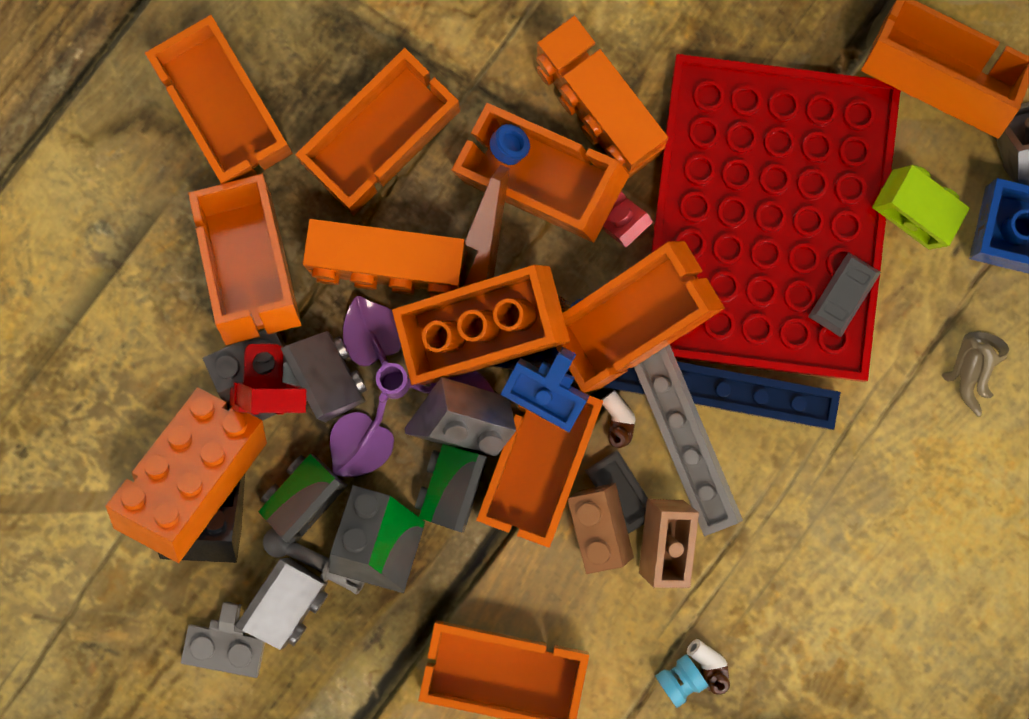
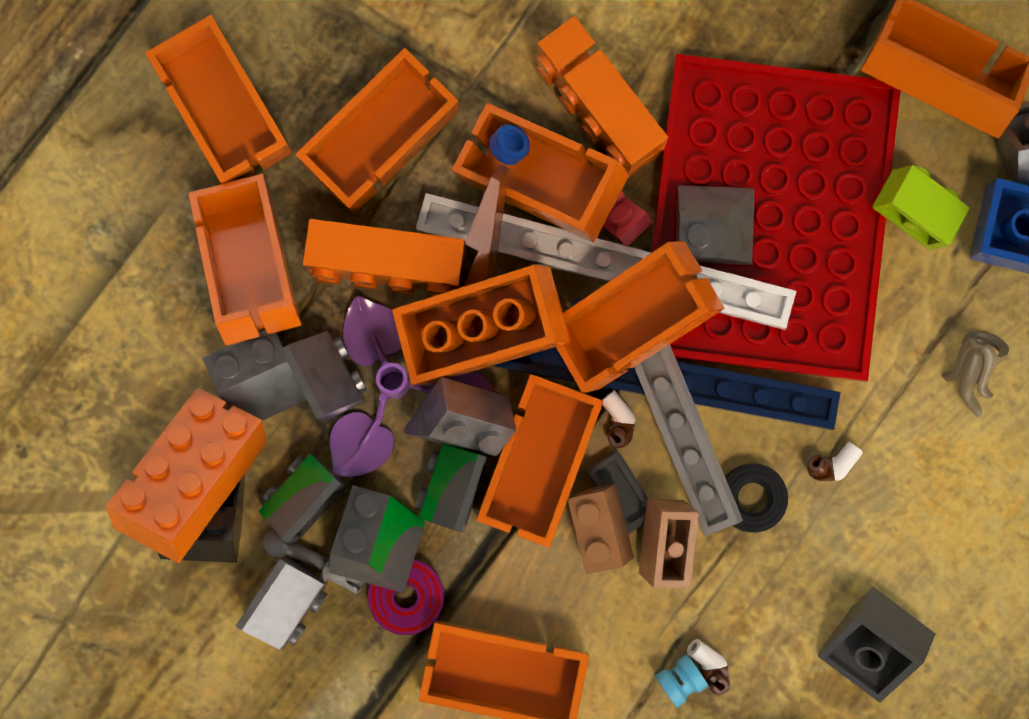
light grey hinge [180,602,265,678] -> none
red piece [230,343,307,415] -> none
blue hinge [500,347,589,433] -> none
dark grey tile [808,252,881,337] -> none
none -> magenta tile [368,559,444,635]
none -> white plate [416,193,796,330]
none -> flat silver slope [676,185,754,265]
none -> black tyre [725,463,788,533]
none -> arm [807,442,863,481]
none -> dark grey slope [818,587,936,703]

